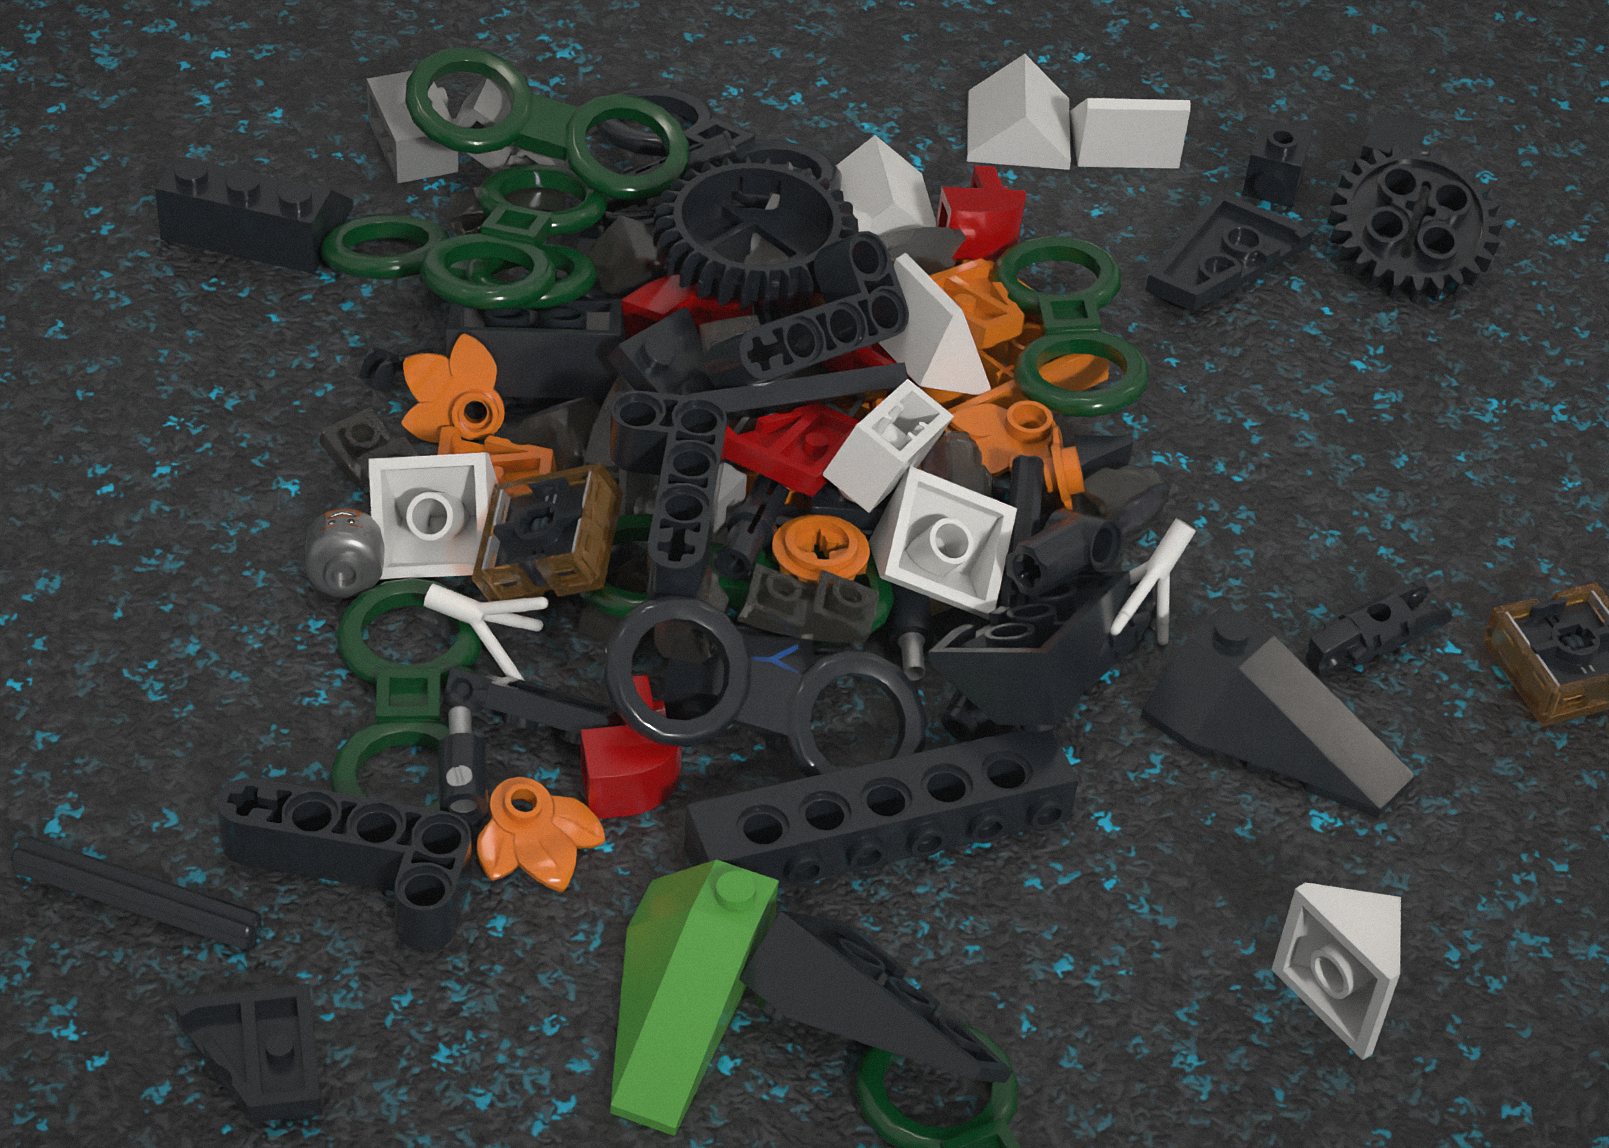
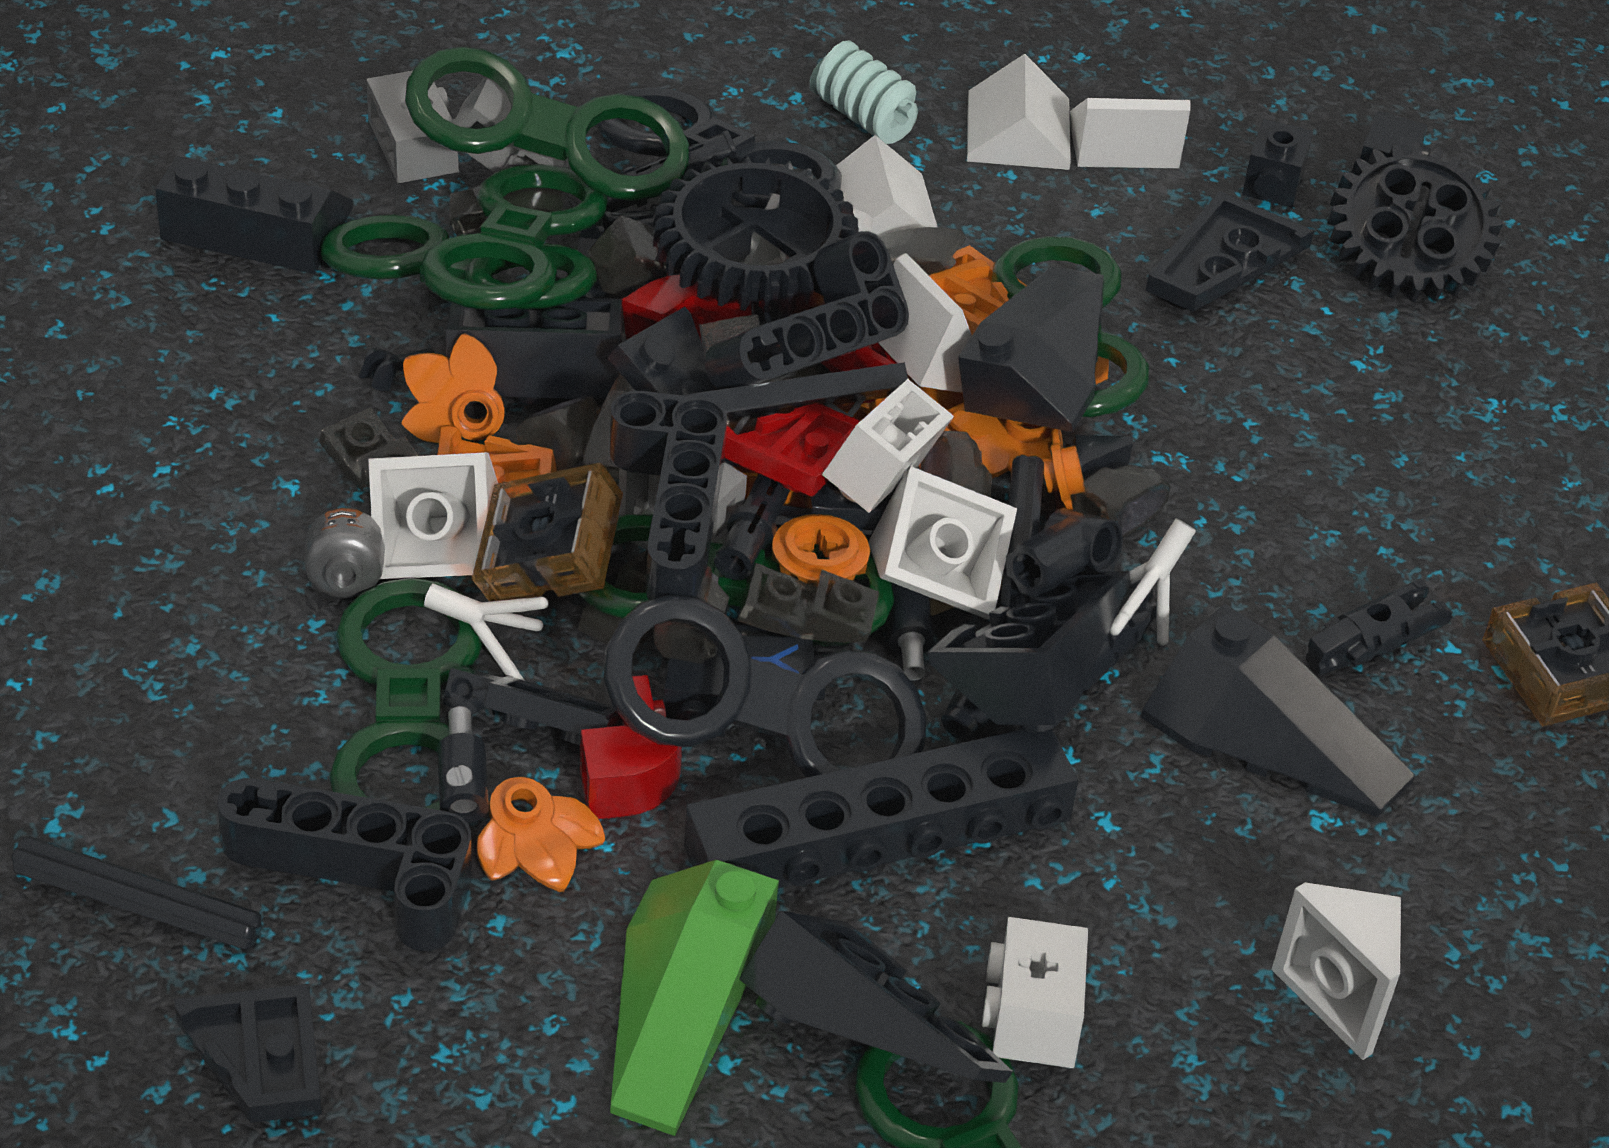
red brick [934,165,1026,261] -> none
none -> light aqua piece [809,40,918,144]
none -> black wedge [958,266,1104,432]
none -> white brick [982,917,1088,1068]

